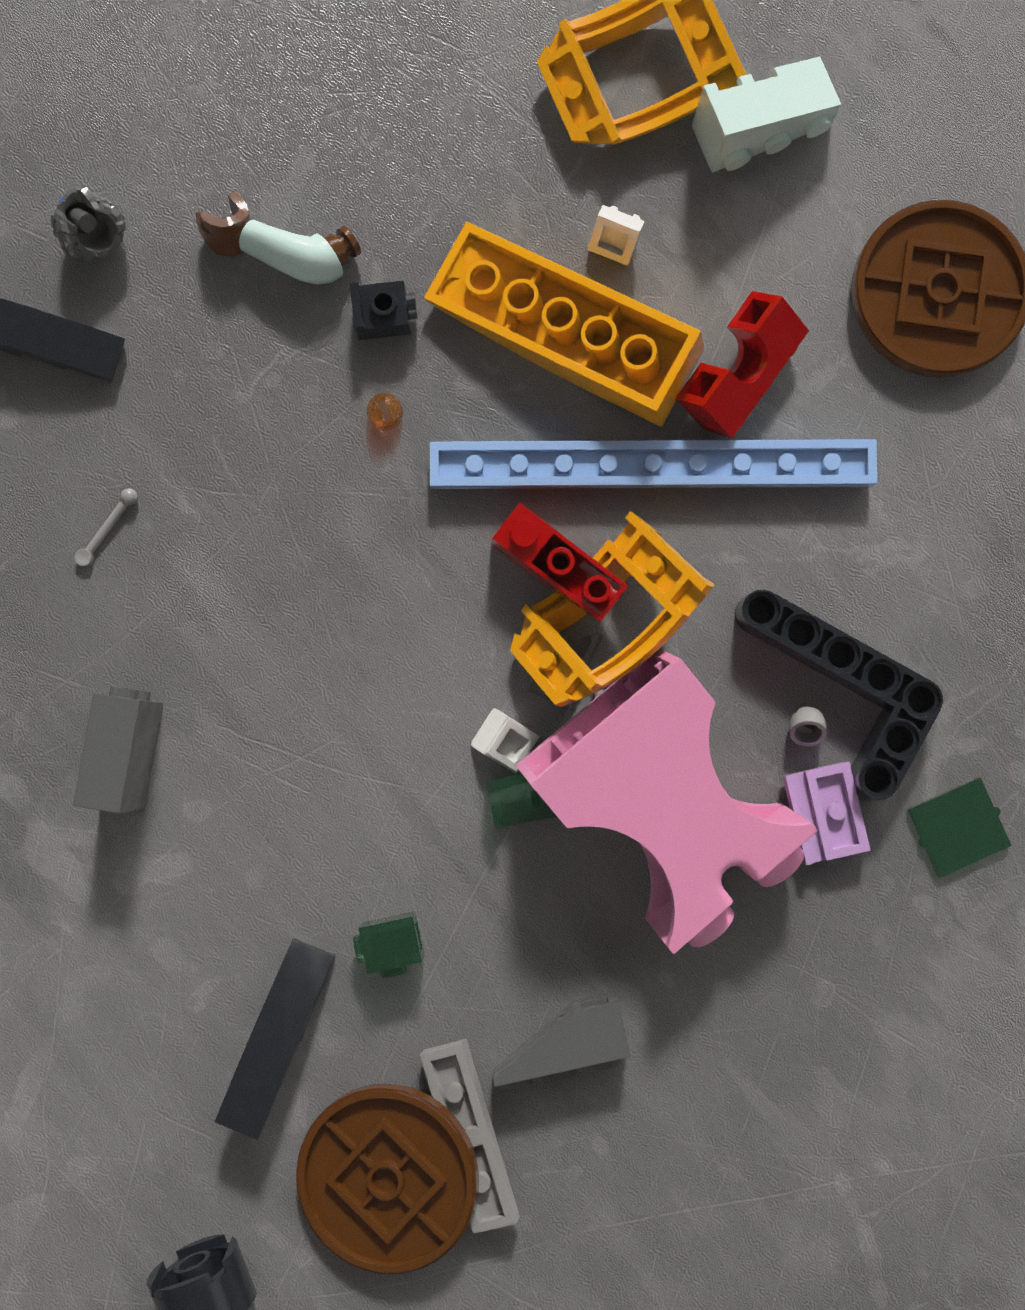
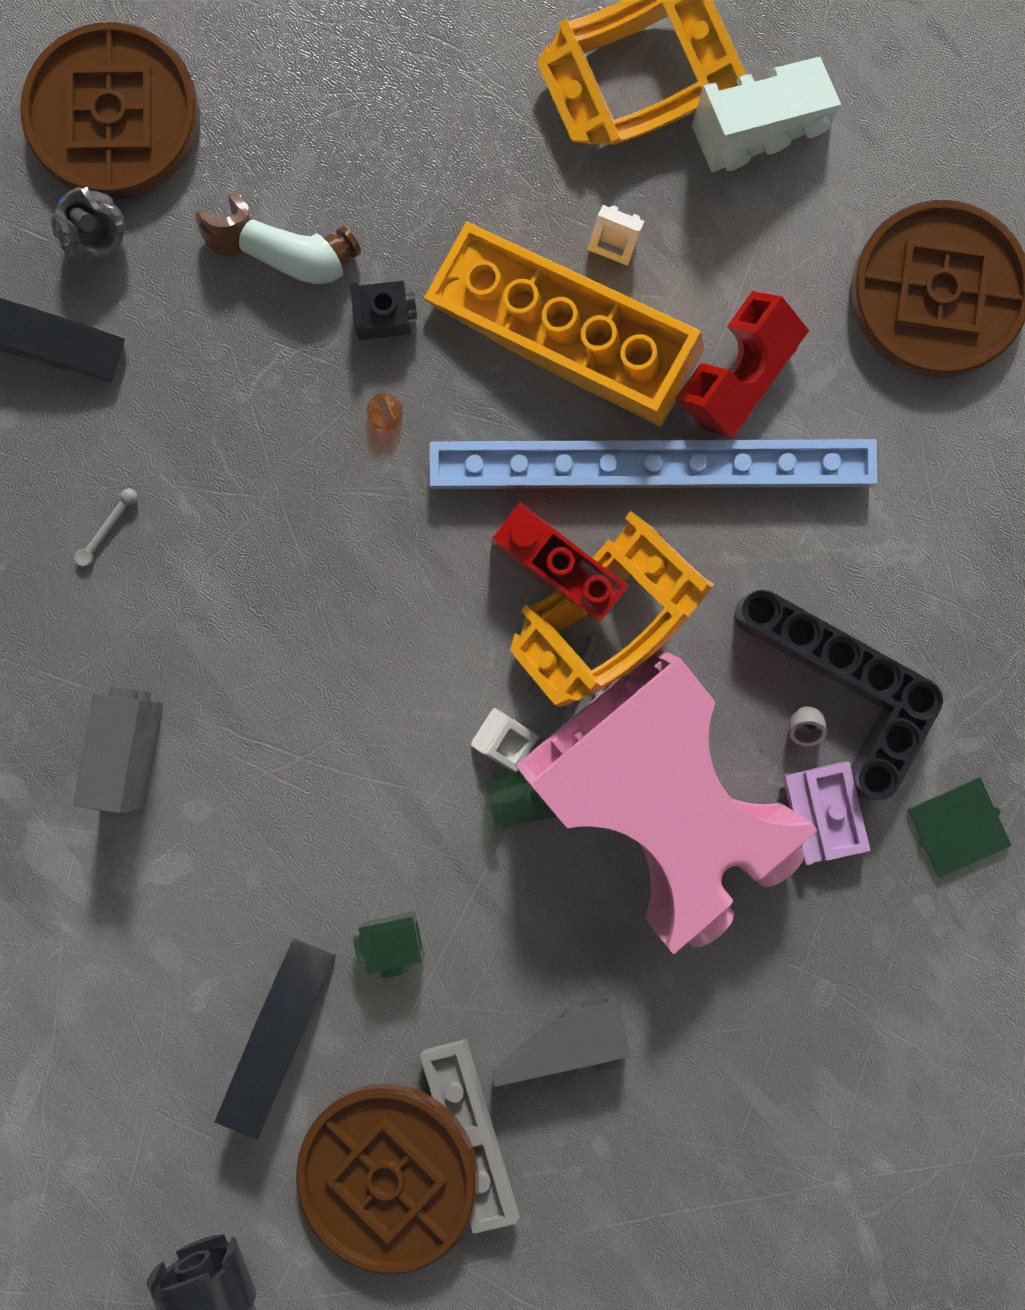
none -> reddish brown plate [20,22,200,199]

